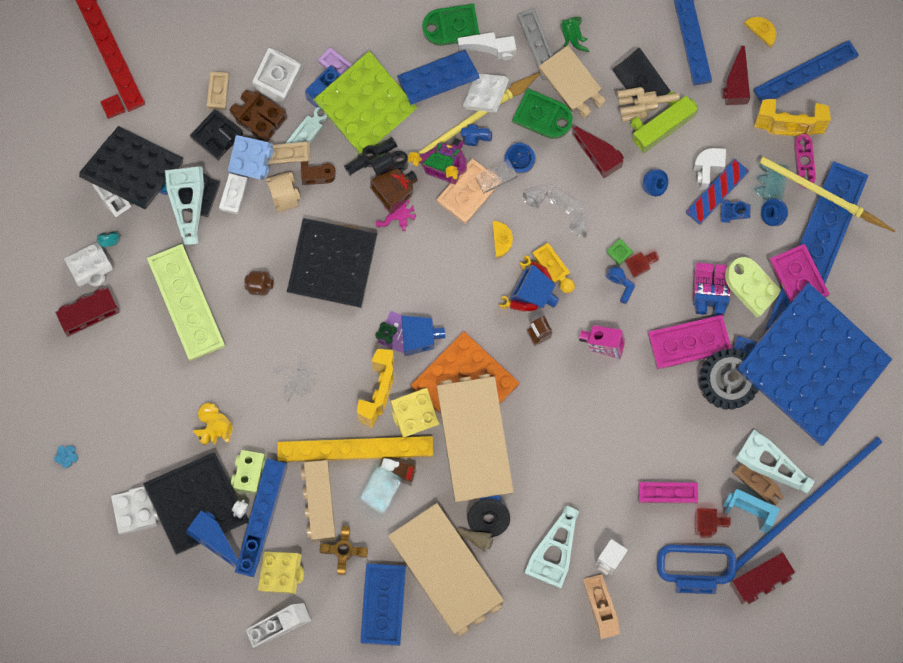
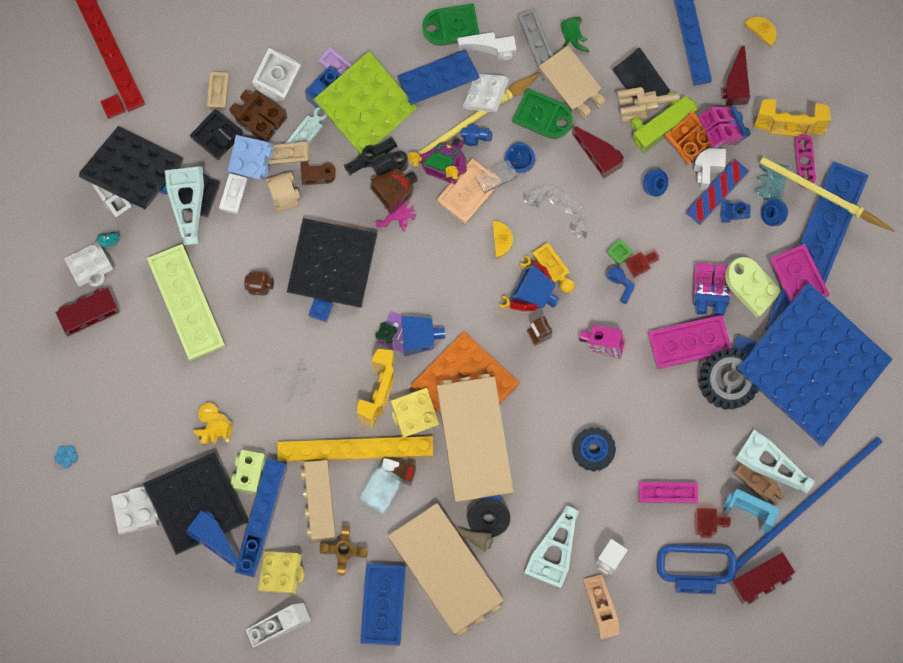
white plate [232,500,249,518] -> none
blue tile [753,40,859,103] -> none
none -> blue plate [309,298,333,322]
none -> black wheel [572,427,616,472]
none -> orange slope [664,111,711,166]
none -> dark pink hips [698,106,751,148]

